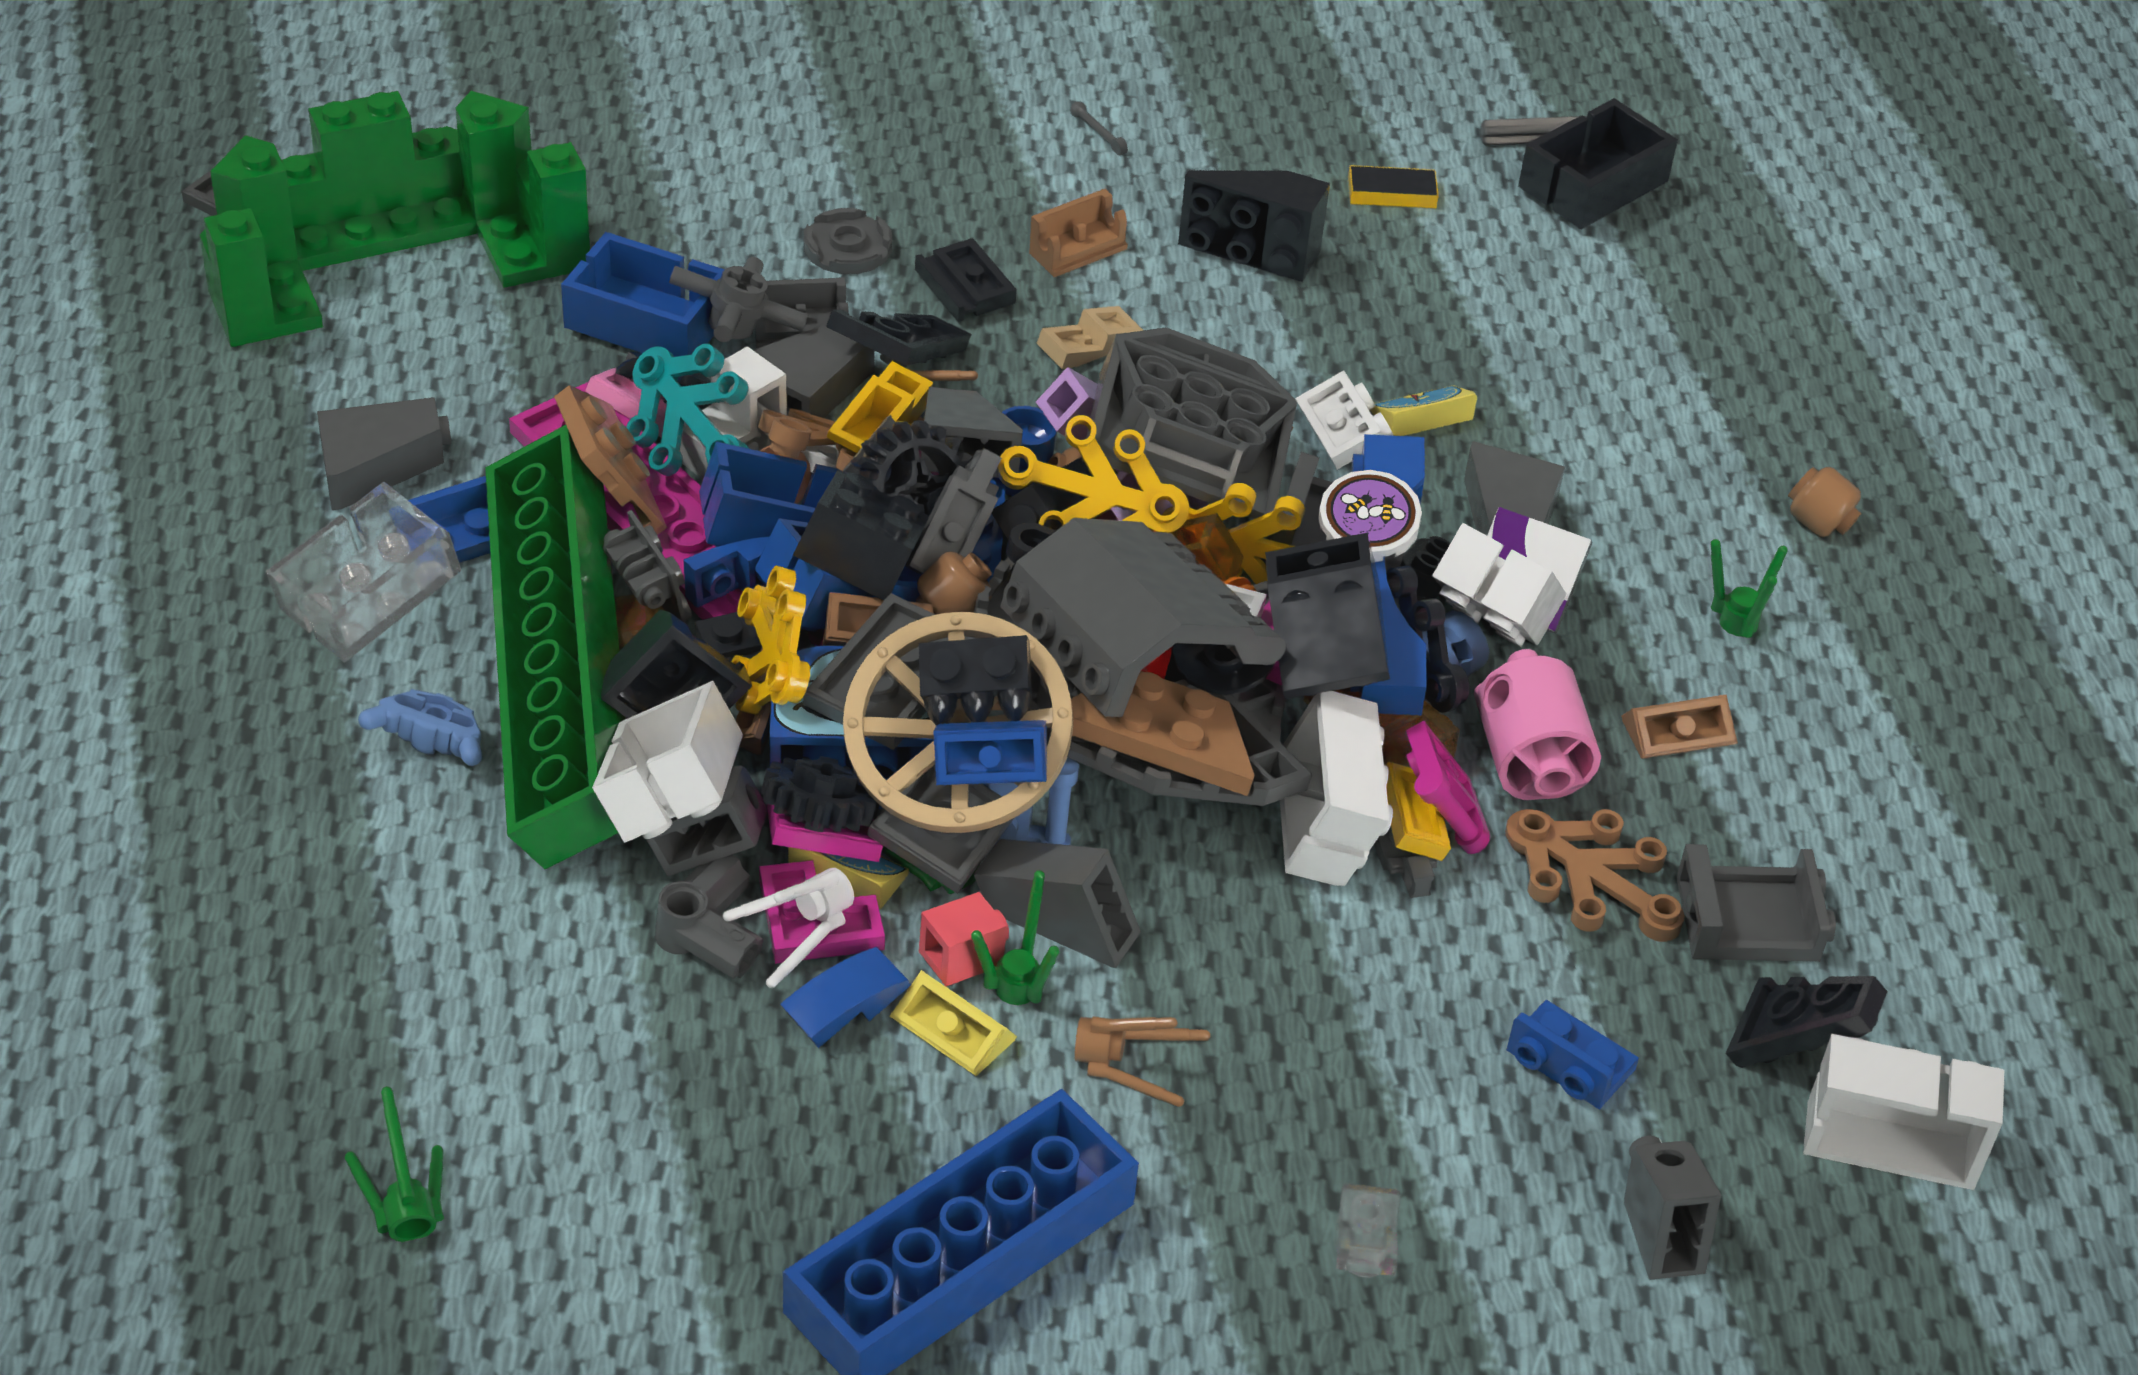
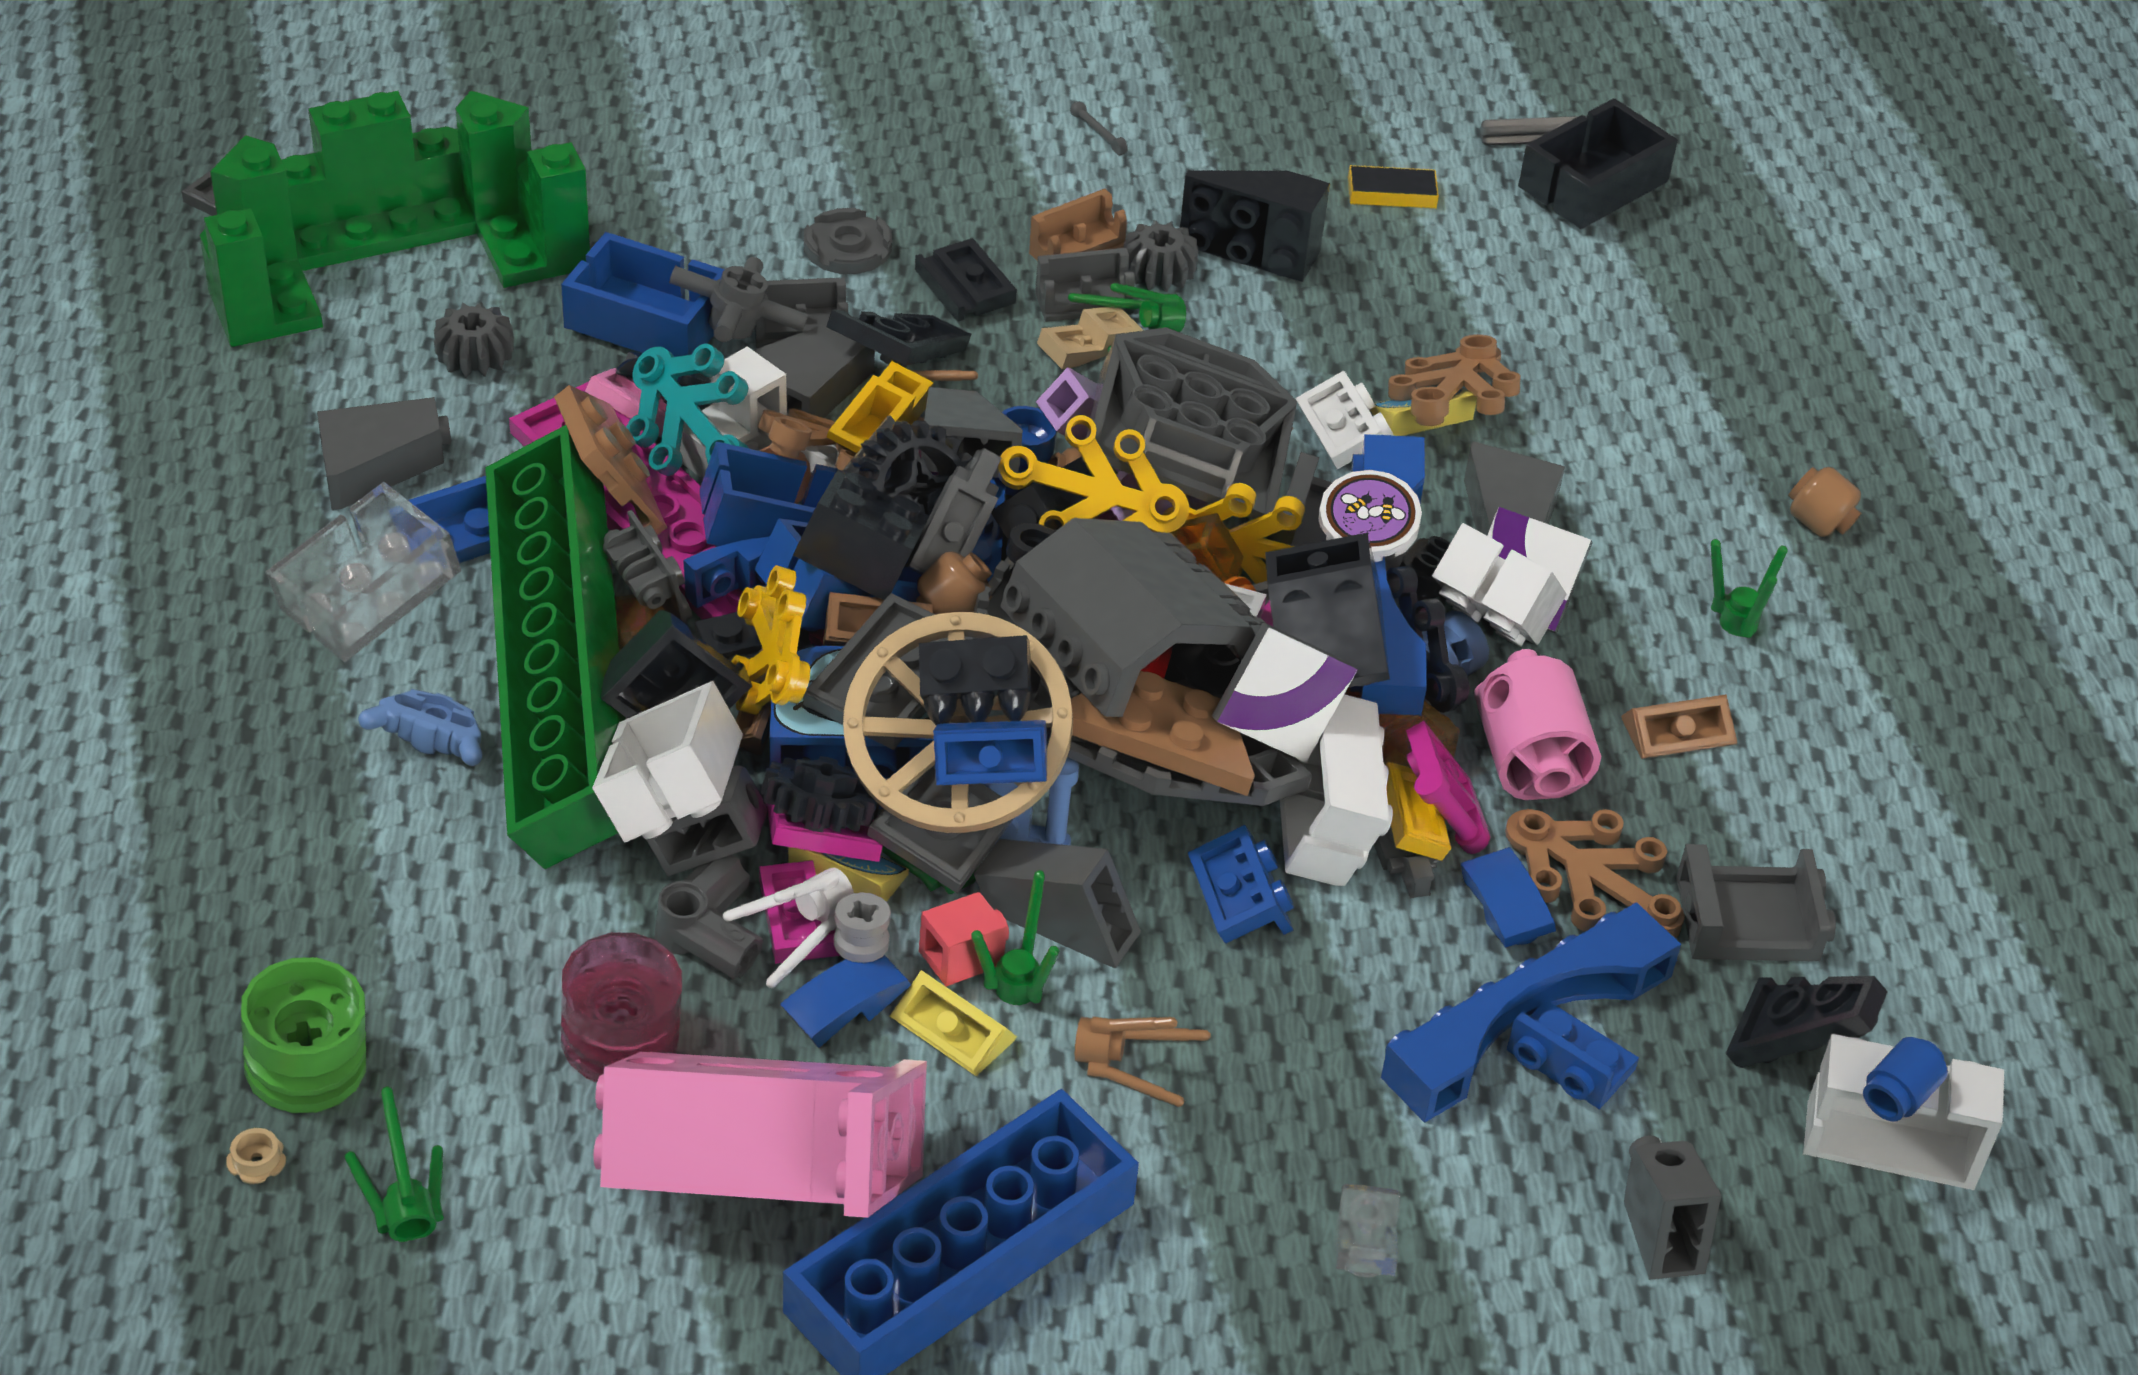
none -> tan plate [226,1128,286,1184]
none -> bright green wheel [241,957,366,1113]
none -> dark grey gear [434,302,514,378]
none -> clear pink wheel [561,932,682,1082]
none -> bright pink brick [593,1052,927,1218]
none -> light grey wheel [834,892,891,963]
none -> dark grey hinge [1035,248,1135,322]
none -> green plant [1068,283,1186,352]
none -> dark grey gear [1124,220,1198,292]
none -> blue bracket [1188,825,1295,944]
none -> tile [1212,622,1358,762]
none -> blue arch [1381,902,1681,1123]
none -> medium nougat plant [1388,334,1521,426]
none -> blue slope [1460,847,1556,948]
none -> blue brick [1863,1037,1948,1122]

